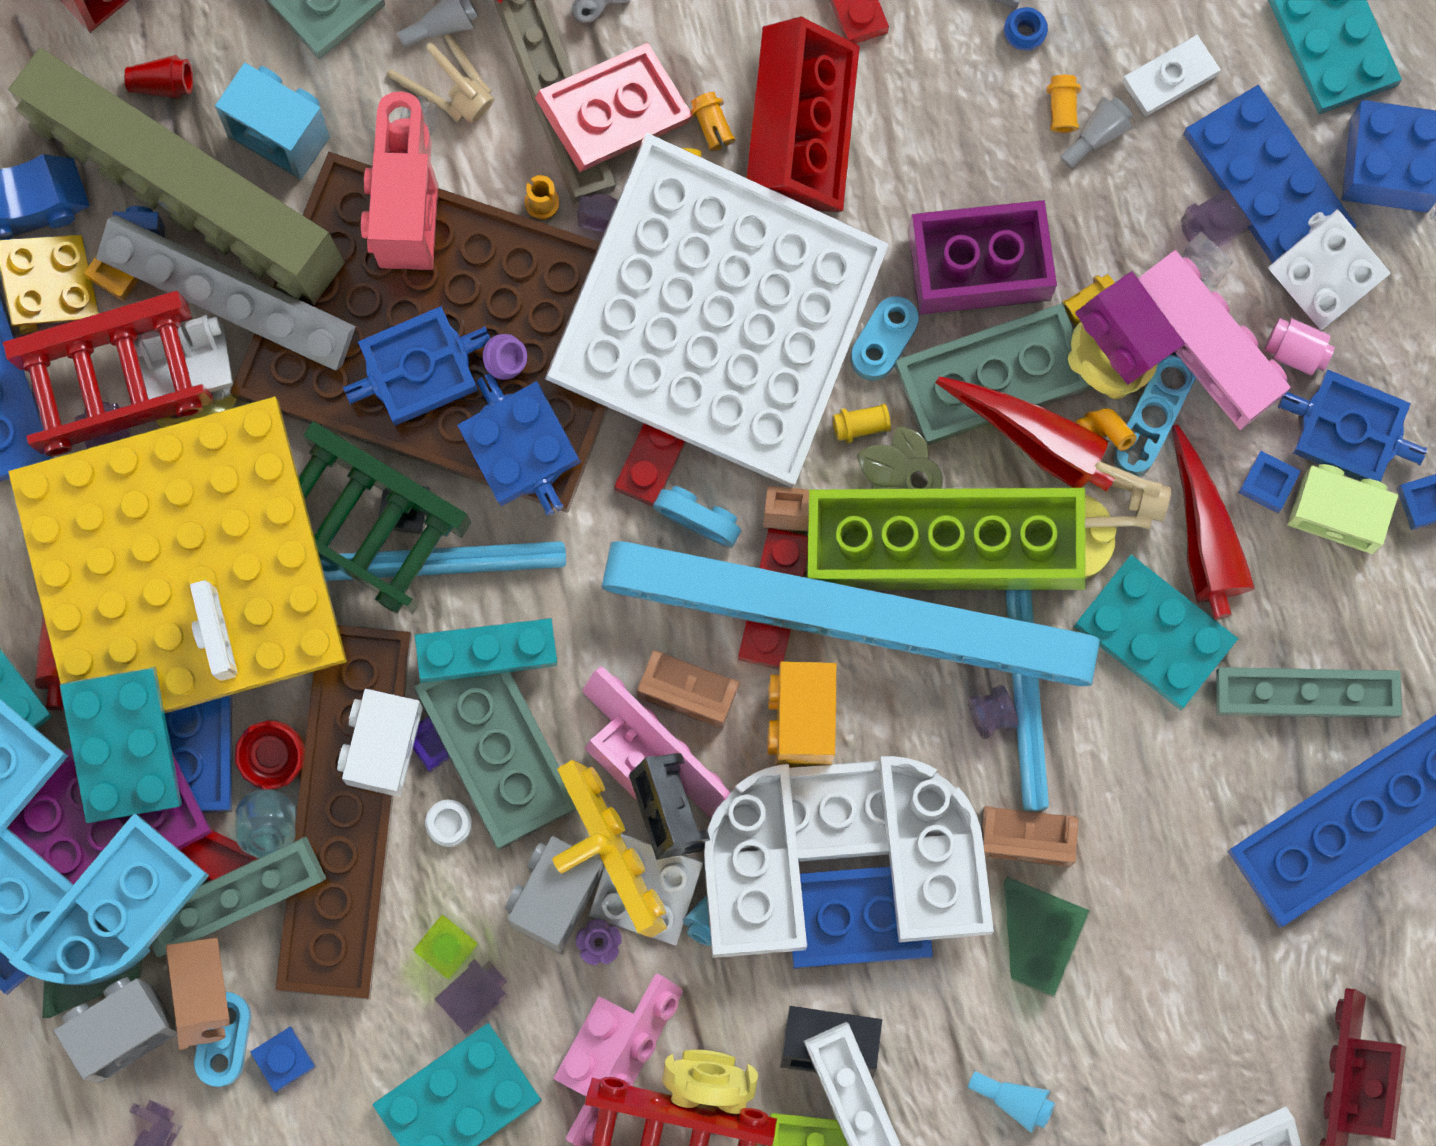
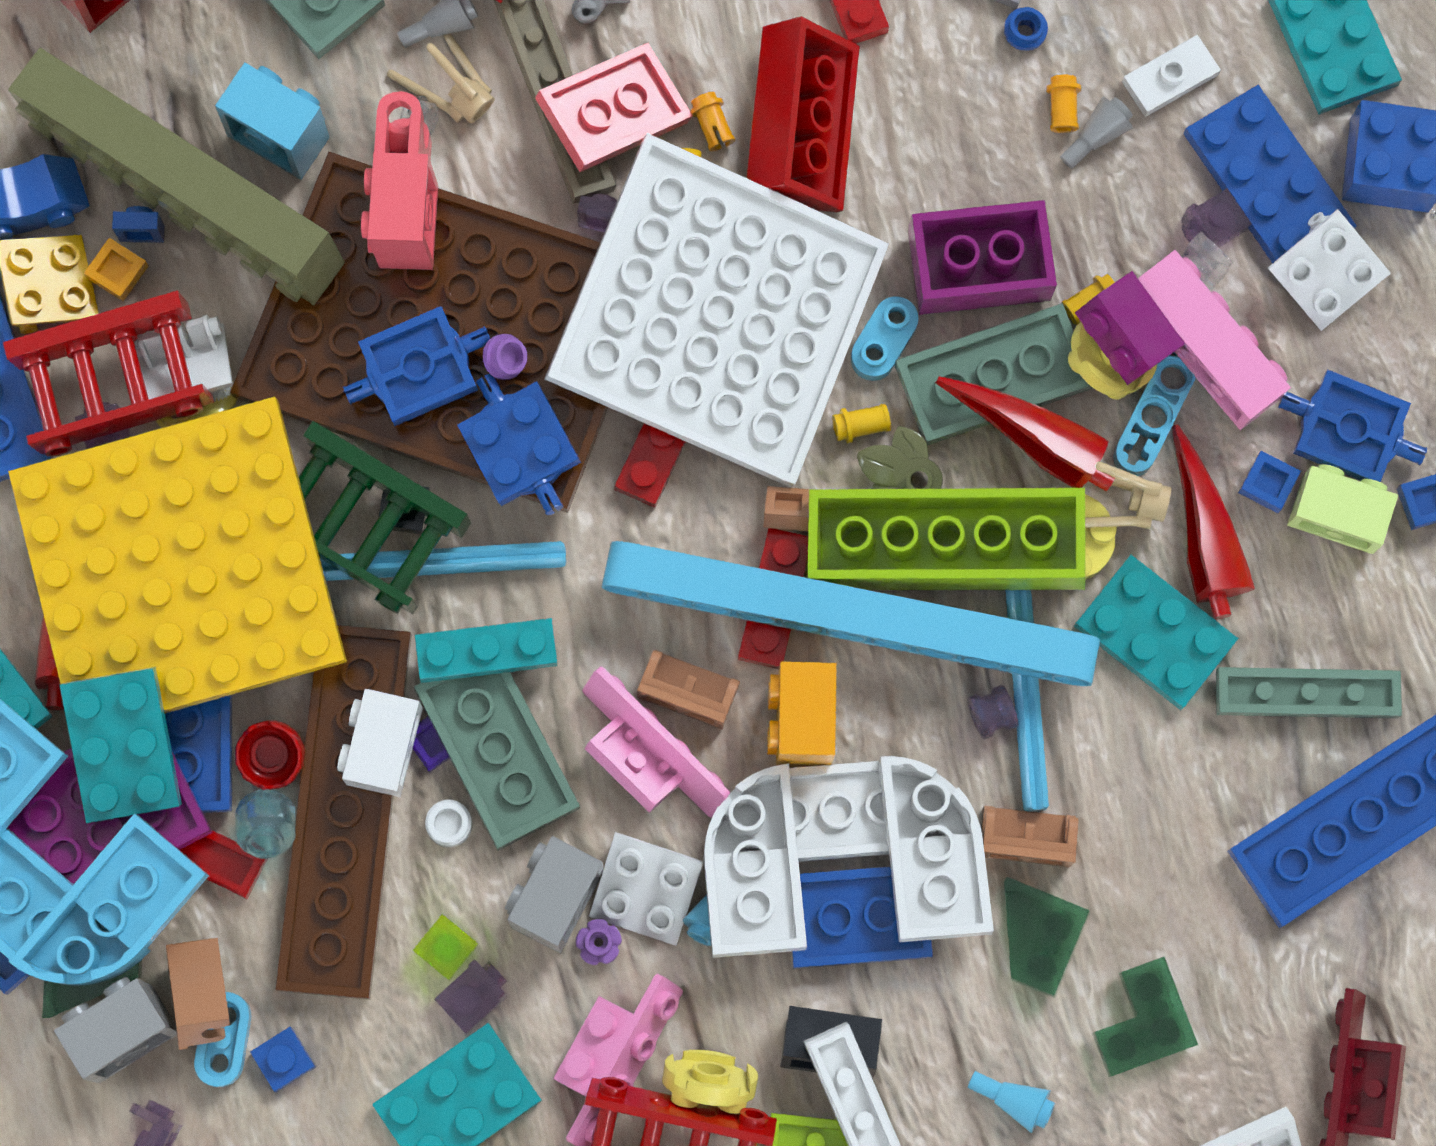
light grey plate [96,215,356,371] -> none
red cone [124,55,193,99] -> none
sand green plate [151,837,326,958] -> none
white plate [190,580,238,681] -> none
light orange pin [524,175,560,220] -> none
yellow plate [552,760,667,938] -> none
black hinge [629,753,710,860] -> none
medium azure plate [653,486,741,548] -> none
light orange arm [1075,408,1137,451] -> none
bright pink brick [1264,318,1335,376] -> none
none -> clear green plate [1092,957,1198,1077]

